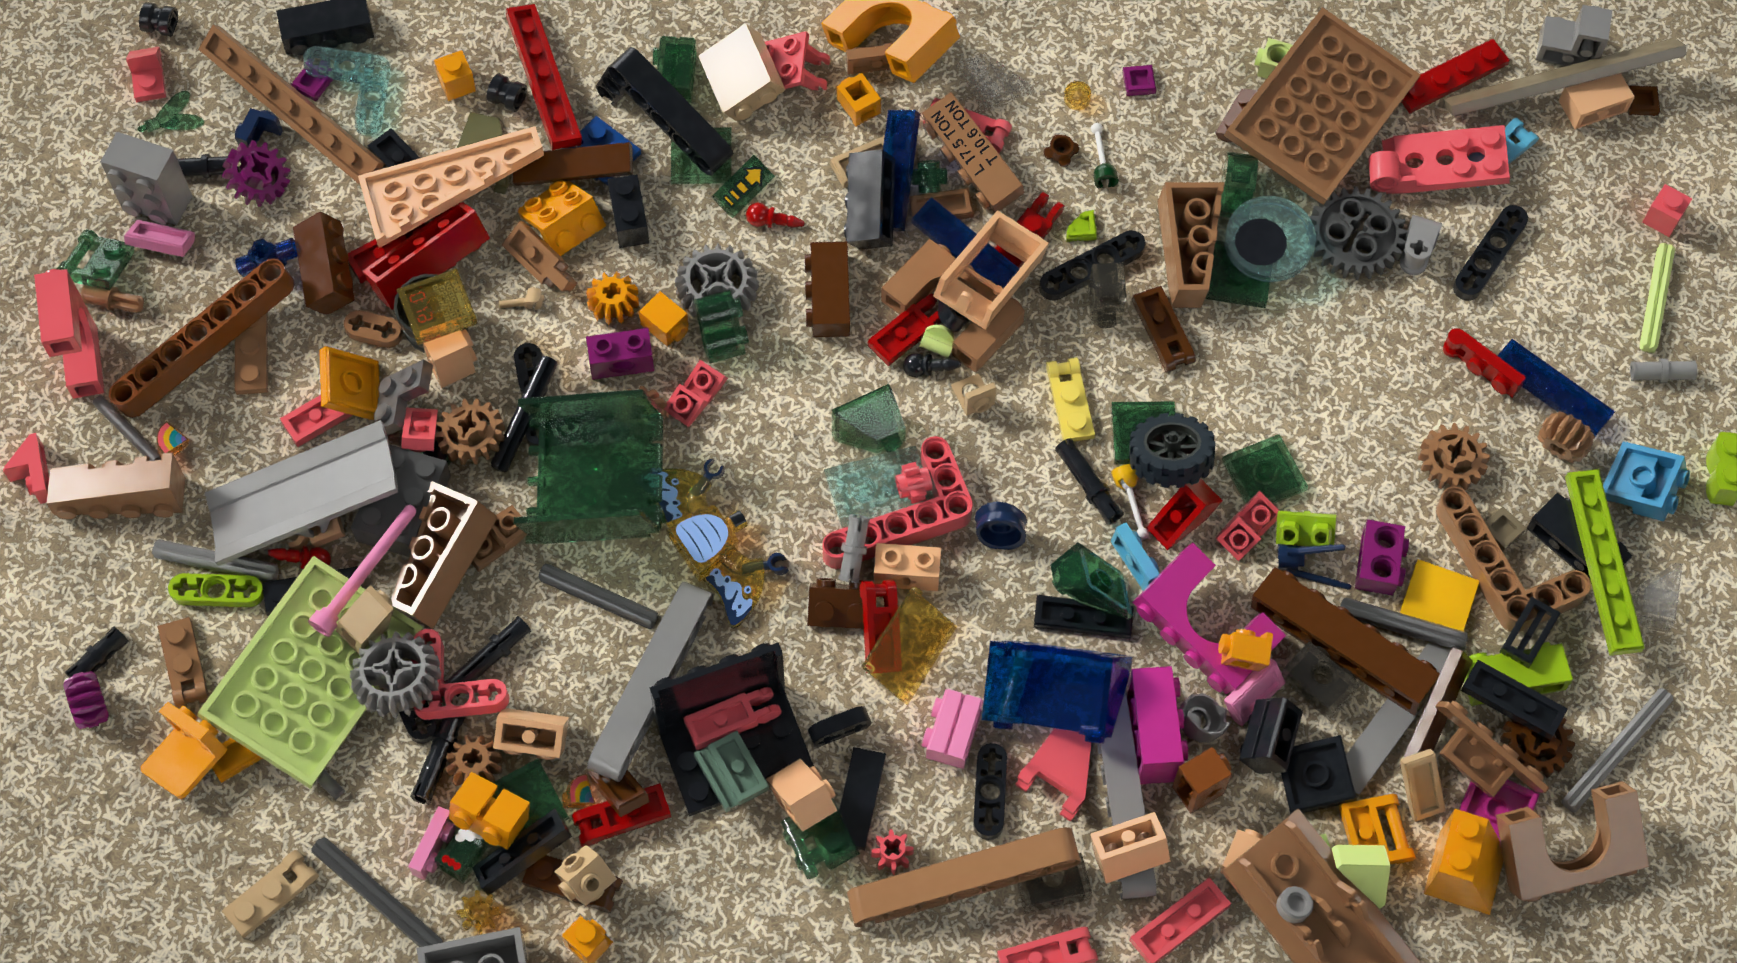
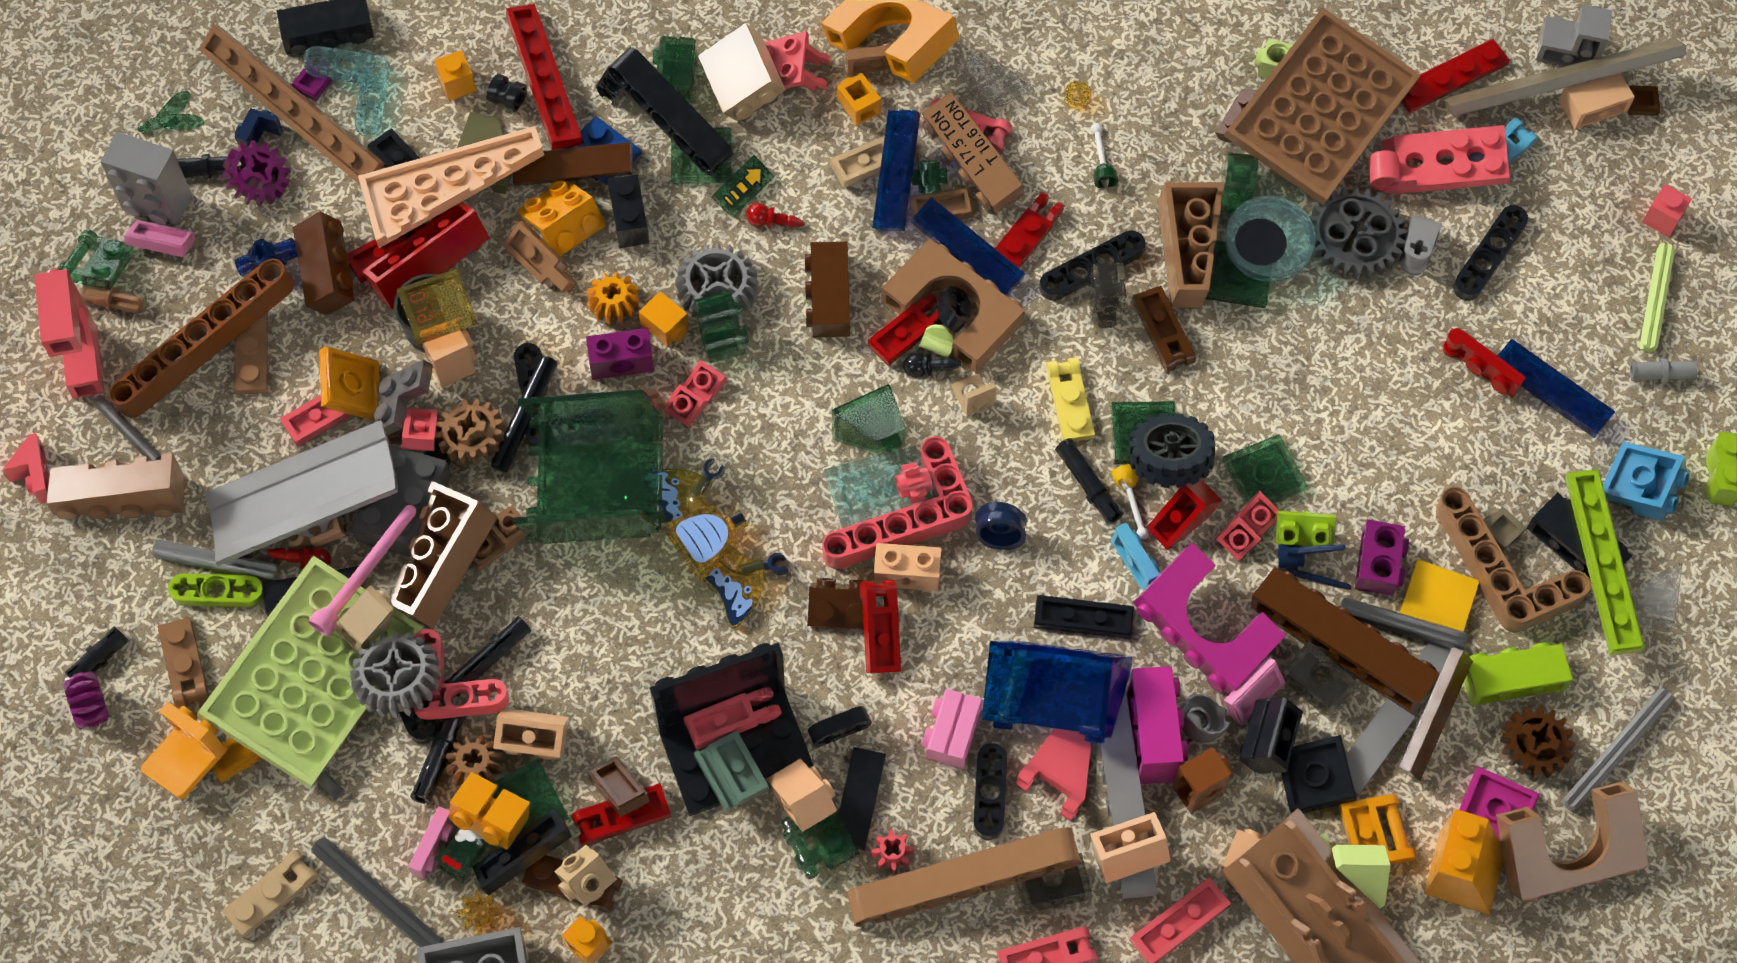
coral slope [126,47,166,103] -> none
black wheel [139,2,178,37] -> none
tile [156,421,189,457] -> none
medium nougat beam [344,310,403,348] -> none
tan hand [499,287,544,310] -> none
dark grey axle [538,564,658,629] -> none
tile [562,774,595,809] -> none
light grey beam [587,582,714,782] -> none
light grey pin [838,514,870,583] -> none
black brick [844,149,895,249] -> none
clear yellow piece [861,587,957,705] -> none
light nougat door [933,210,1049,330] -> none
reddish brown plate [1044,135,1079,167] -> none
clear green slope [1050,542,1133,619] -> none
lime tile [1066,210,1097,242] -> none
magenta tile [1122,65,1156,96] -> none
light orange brick [1218,629,1273,672] -> none
light grey tile [1276,886,1313,923] -> none
tan tile [1400,749,1446,822] -> none
medium nougat gear [1418,423,1490,490] -> none
medium nougat bracket [1435,701,1549,797] -> none
black plate [1460,660,1568,740] -> none
black tile [1500,597,1561,669] -> none
medium nougat gear [1537,412,1595,463] -> none

